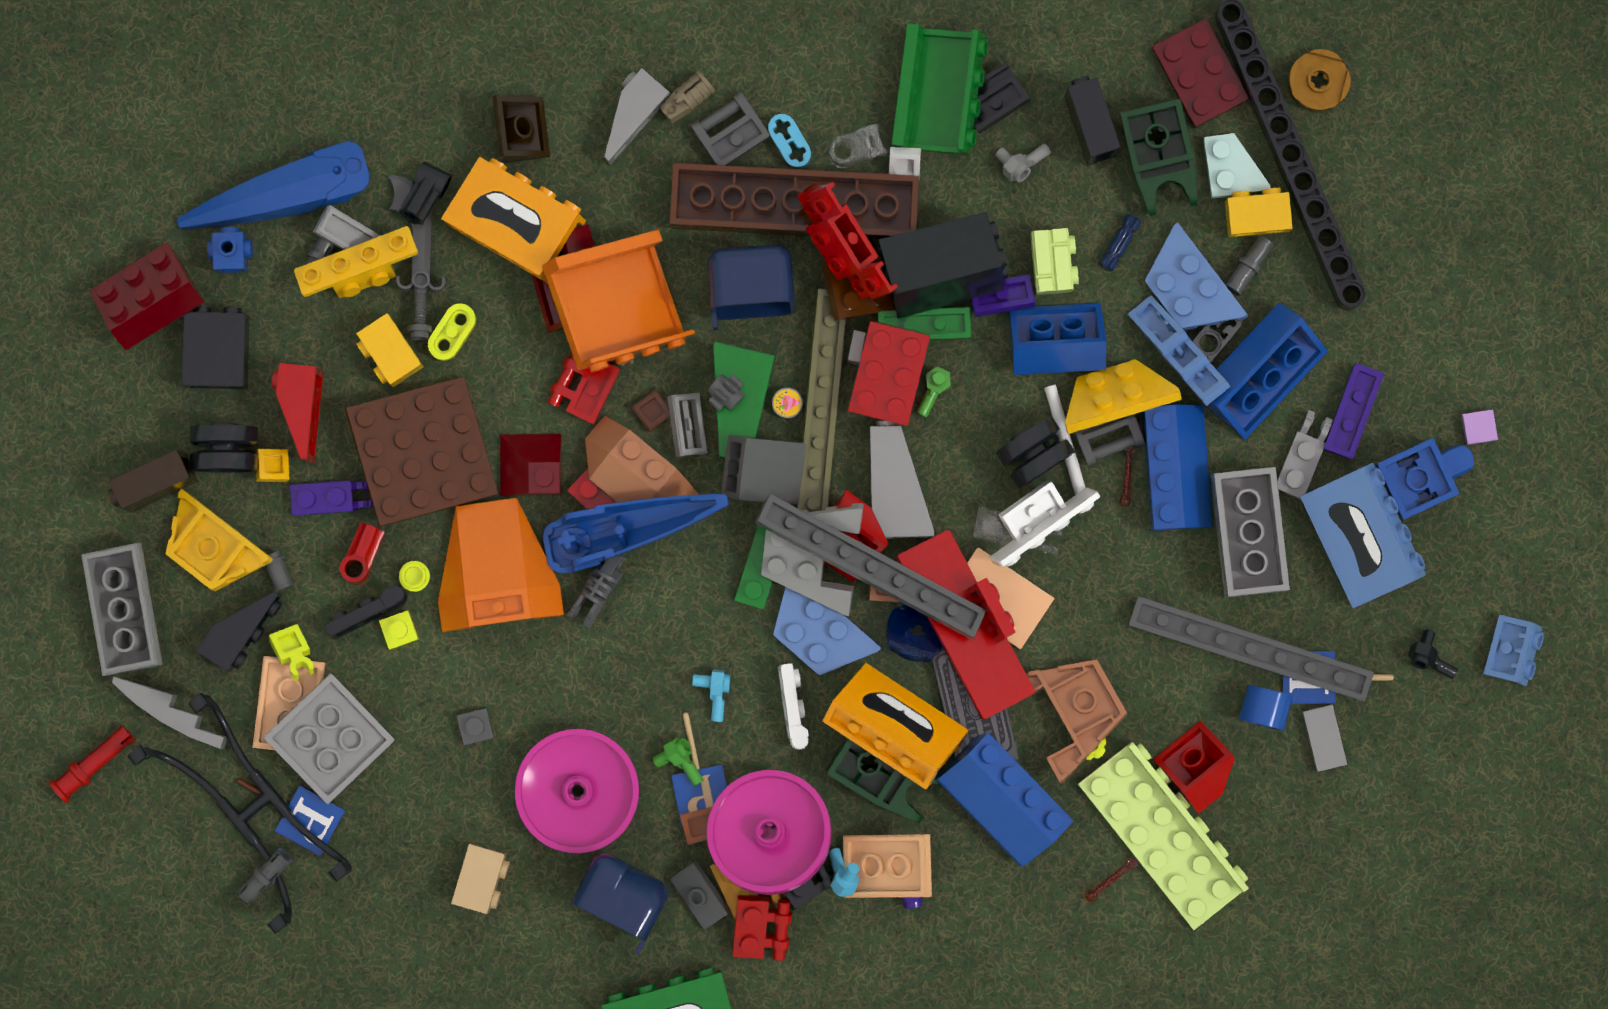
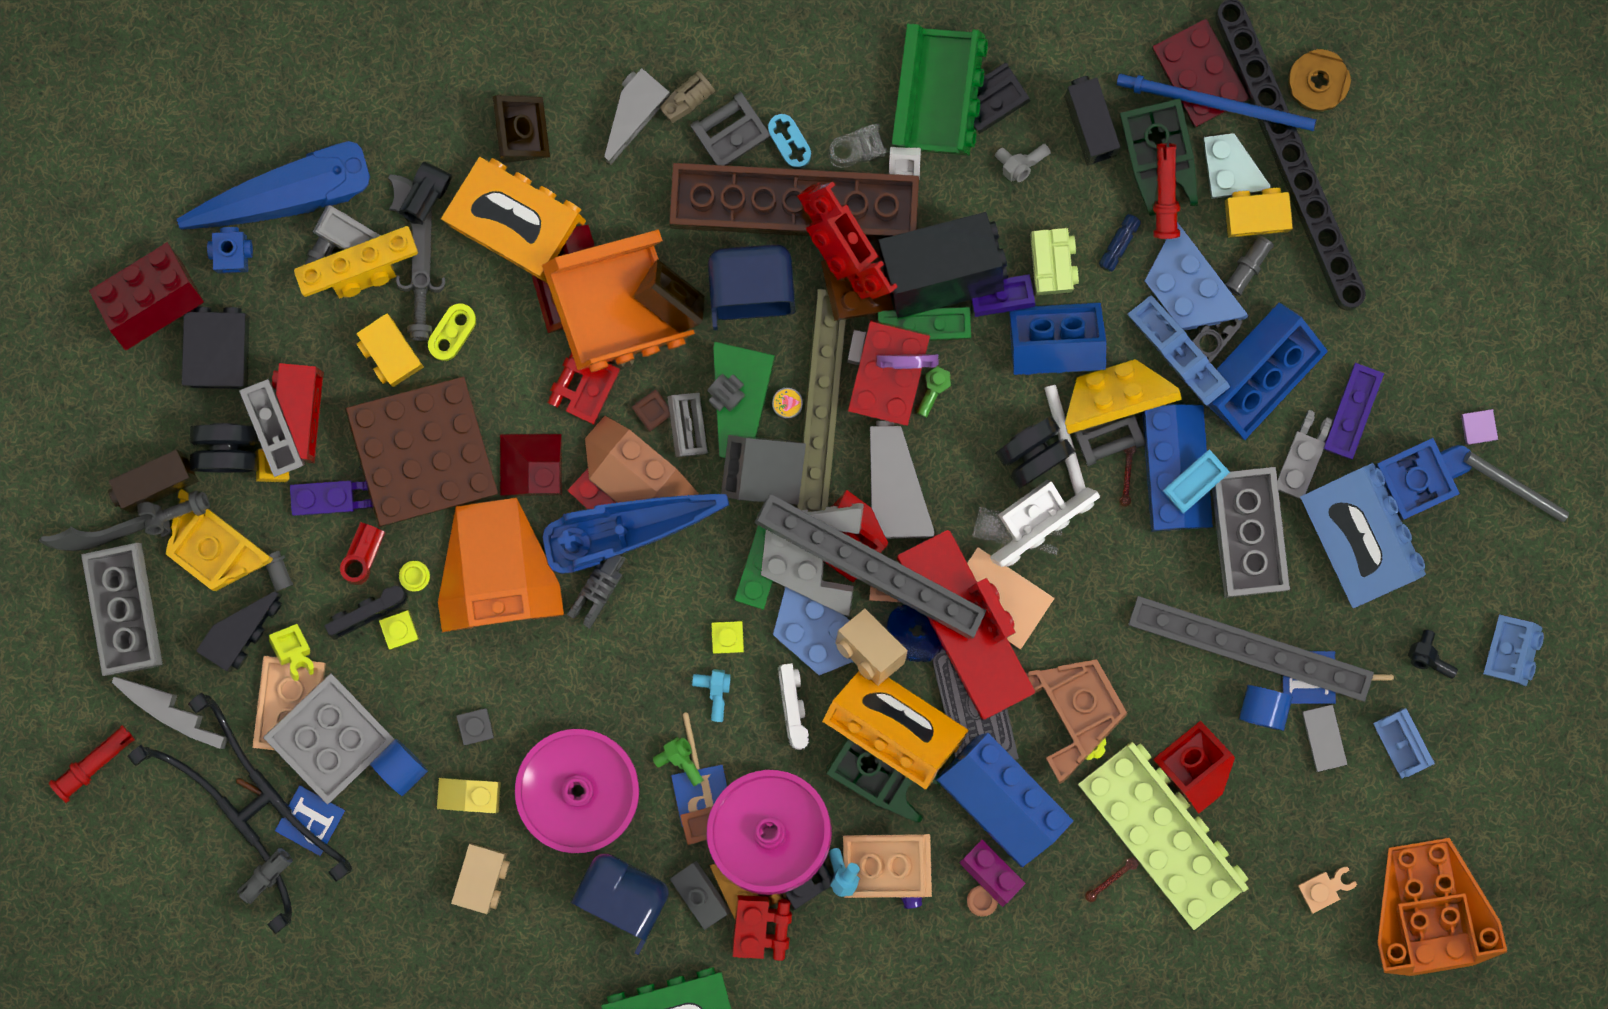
none -> dark grey sword [39,491,210,551]
none -> light grey slope [239,379,305,477]
none -> blue piece [370,738,428,796]
none -> light yellow slope [437,778,501,813]
none -> dark brown slope [633,259,705,333]
none -> neon yellow plate [712,621,744,654]
none -> tan brick [835,609,908,686]
none -> medium lavender tile [876,354,939,369]
none -> magenta plate [959,840,1026,907]
none -> nougat tile [967,885,998,916]
none -> blue bar [1117,74,1317,131]
none -> red pin [1153,143,1180,239]
none -> medium azure tile [1163,449,1230,514]
none -> light nougat plate [1297,867,1357,914]
none -> medium blue hinge [1373,708,1435,779]
none -> orange wedge [1377,838,1507,976]
none -> dark grey bar [1463,451,1569,522]

